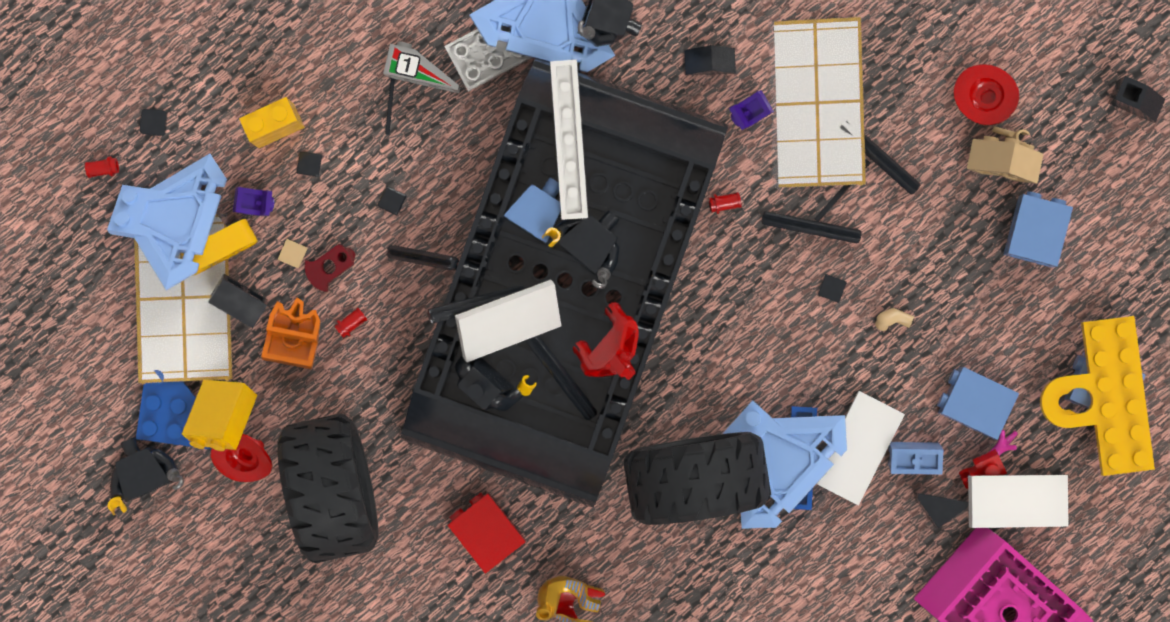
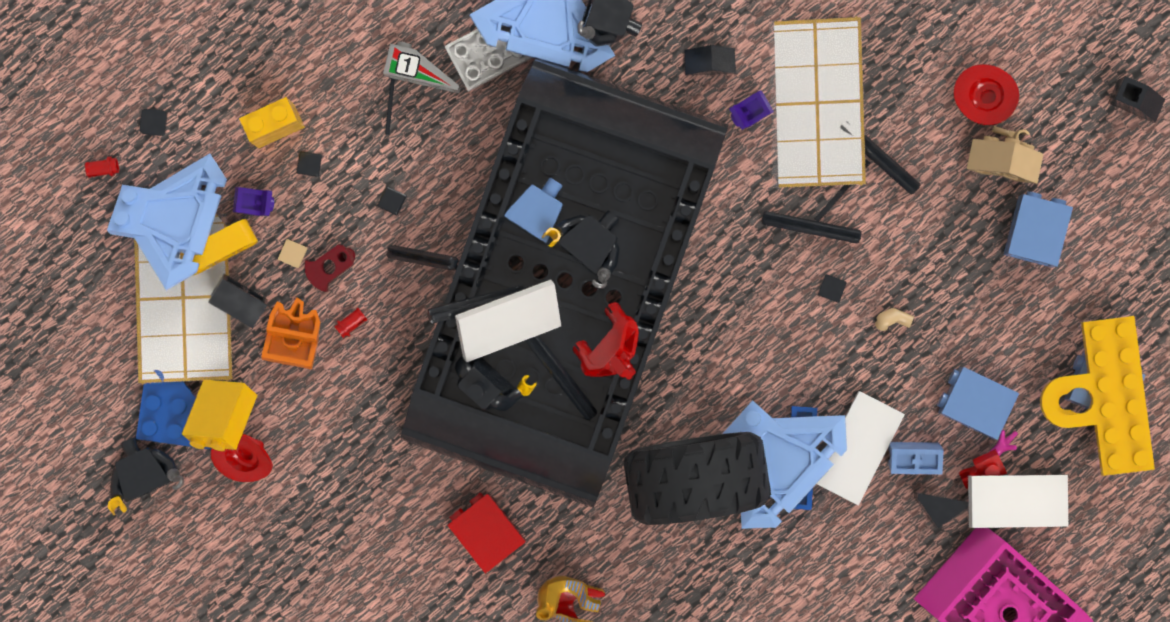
black tyre [277,413,379,563] -> none
white plate [550,60,588,220] -> none
red pin [708,192,742,214] -> none

